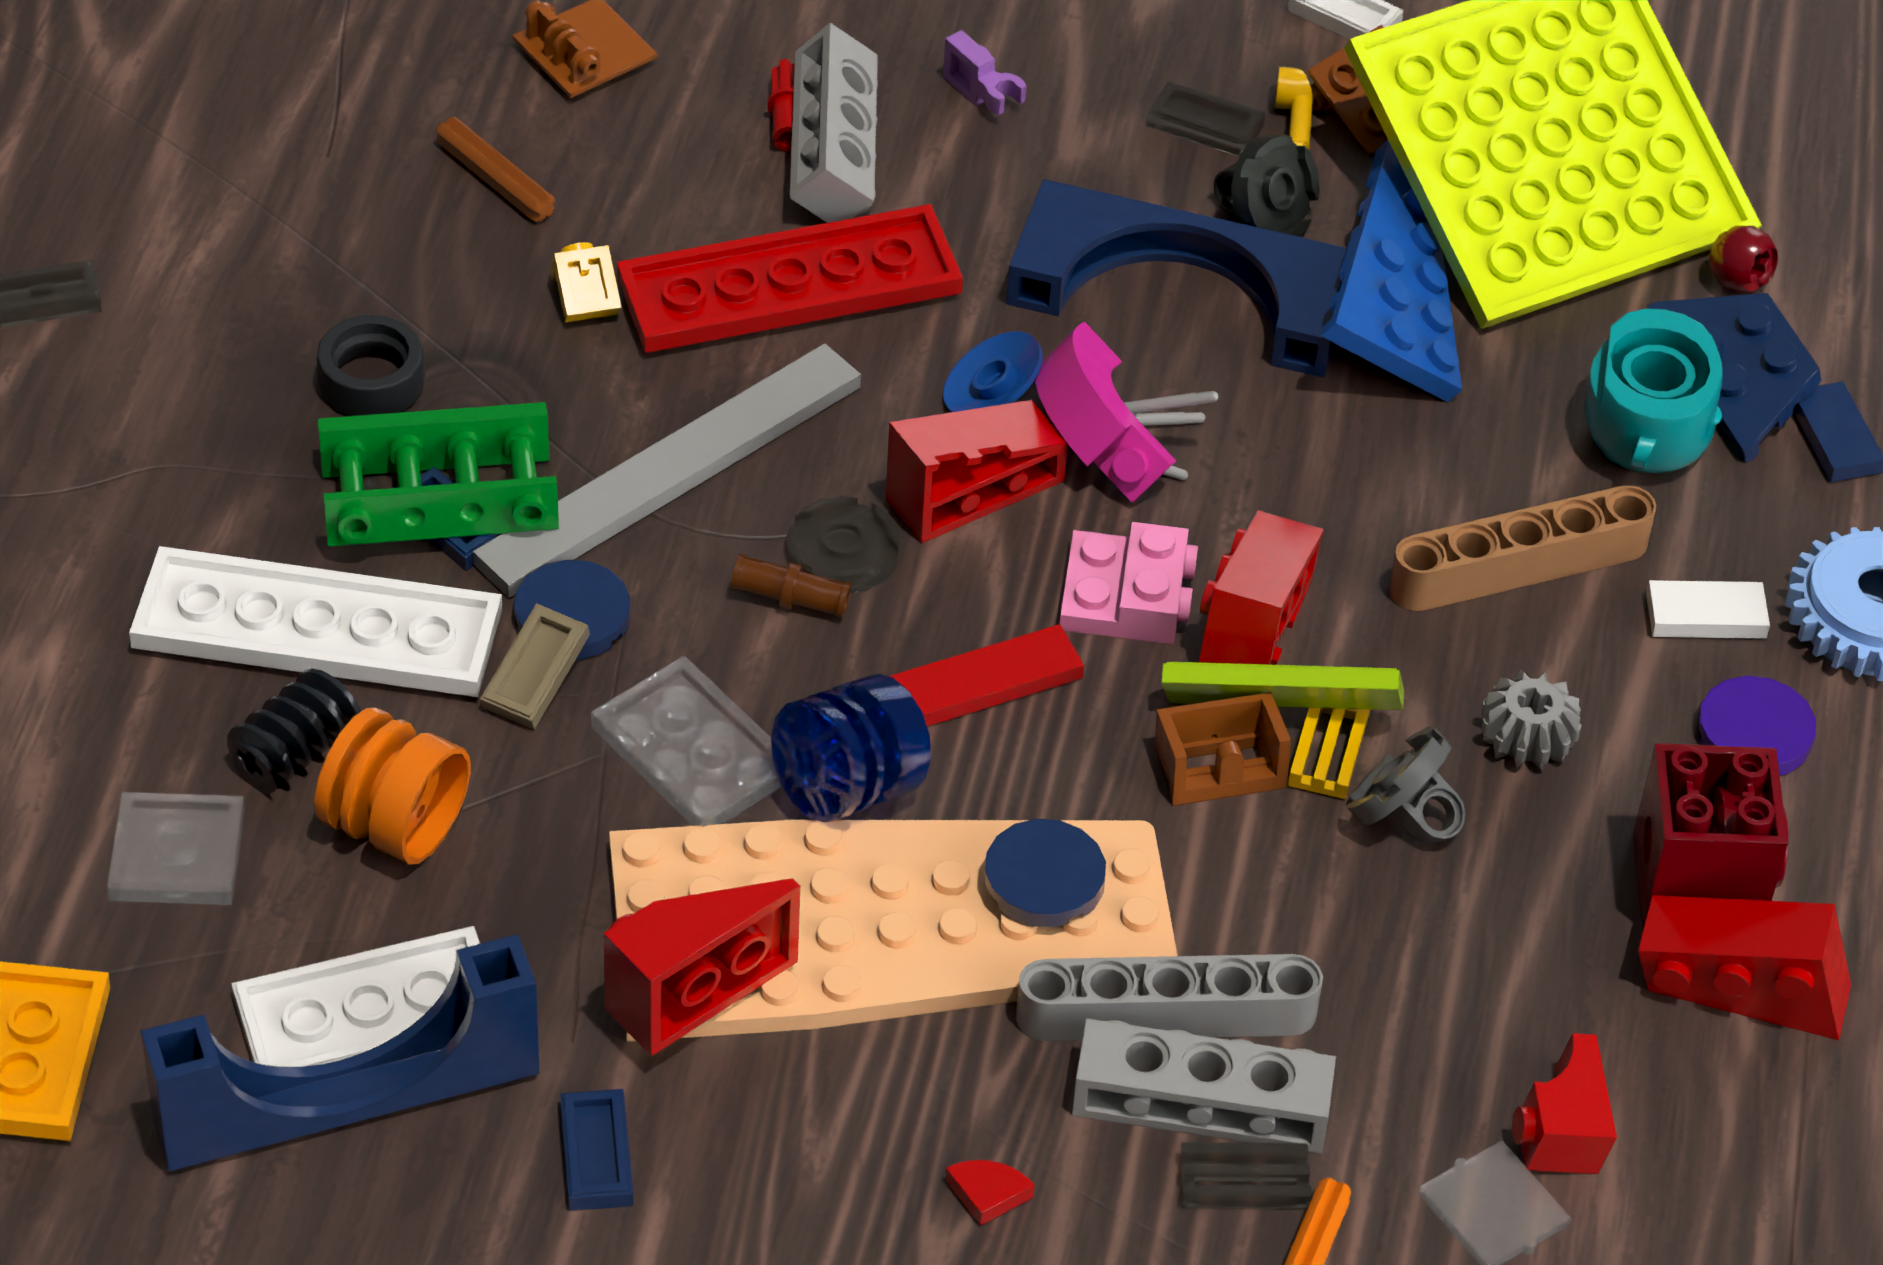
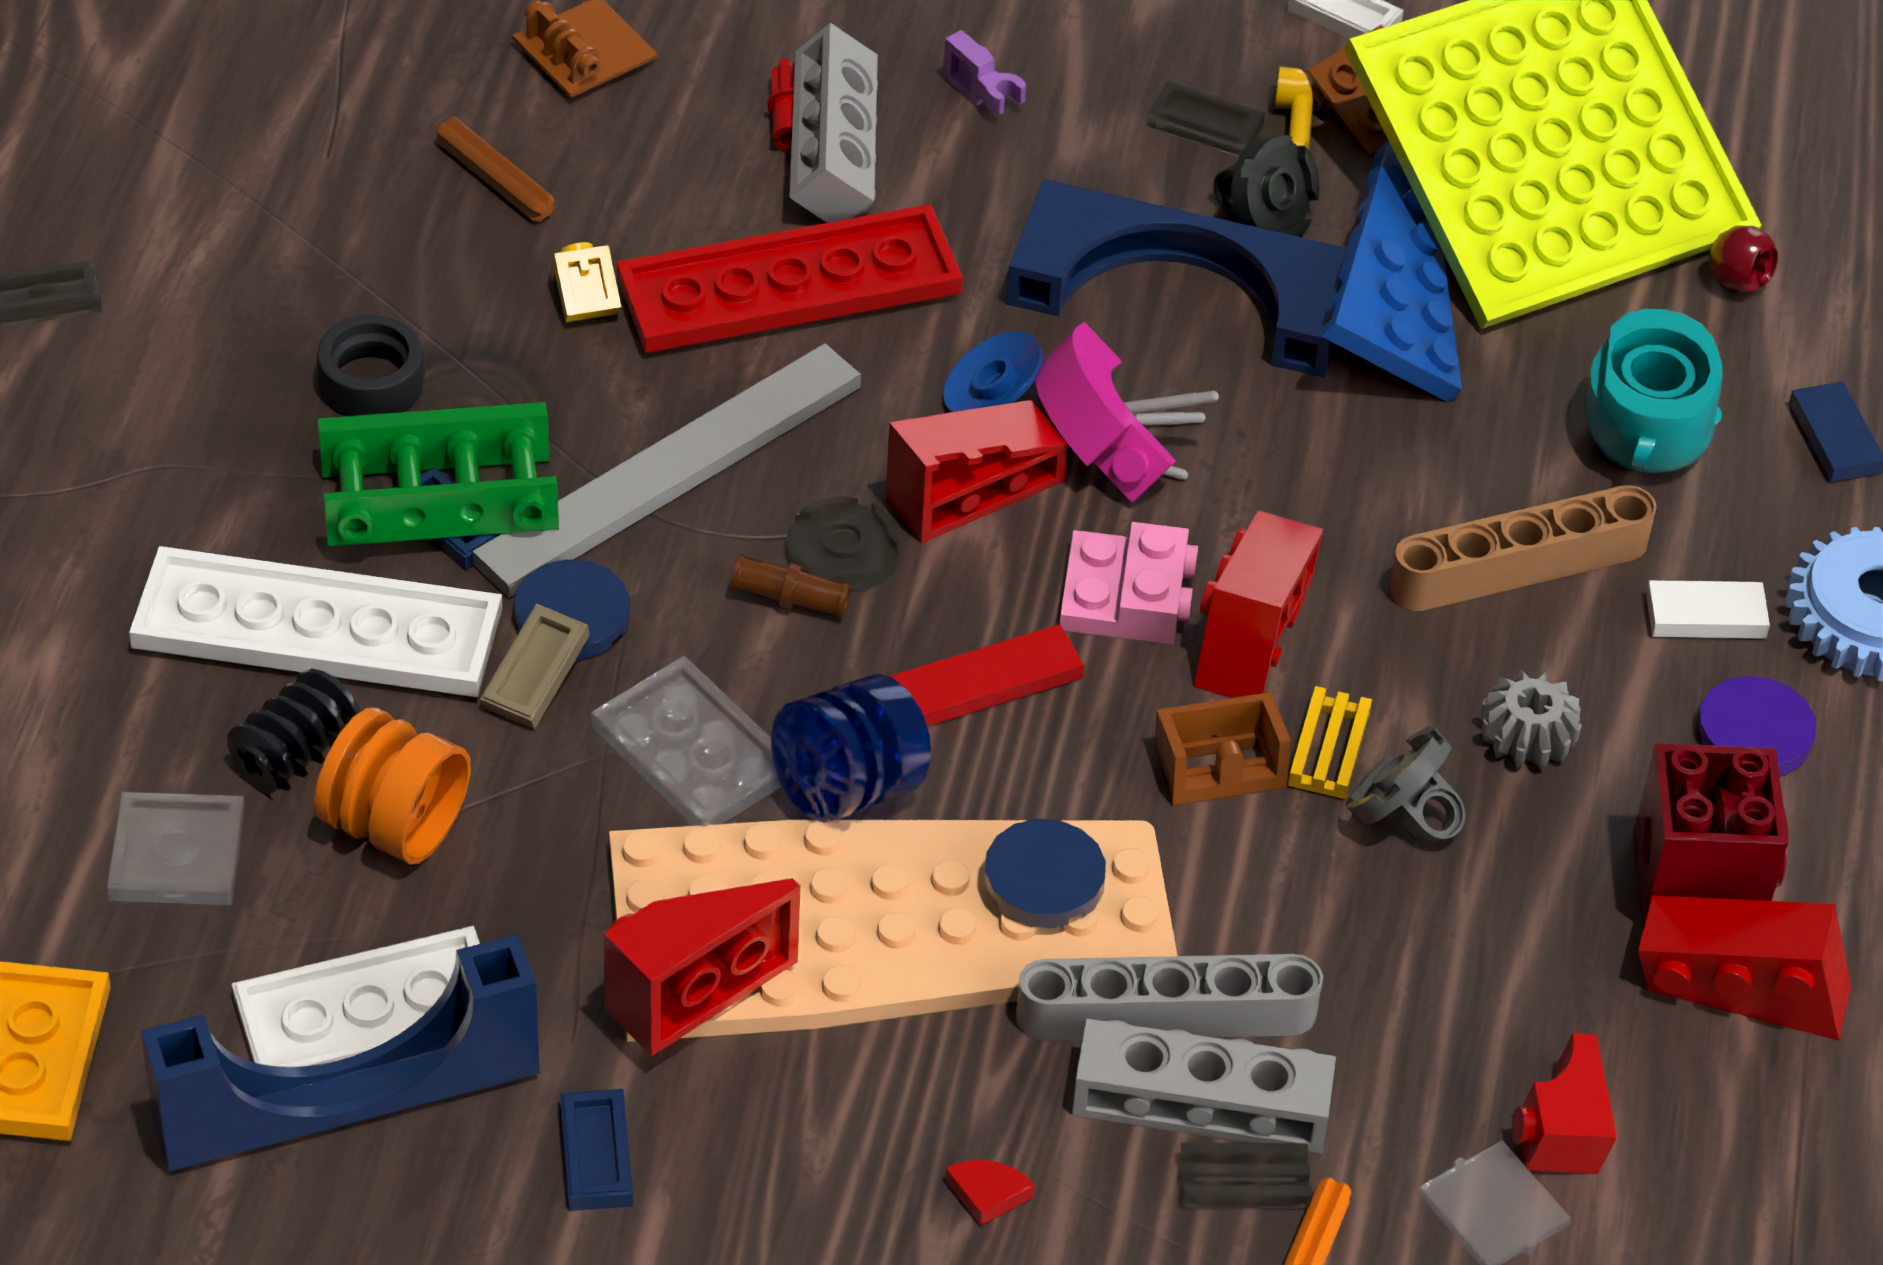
lime tile [1162,662,1404,711] -> none
dark blue wing [1647,293,1821,463] -> none

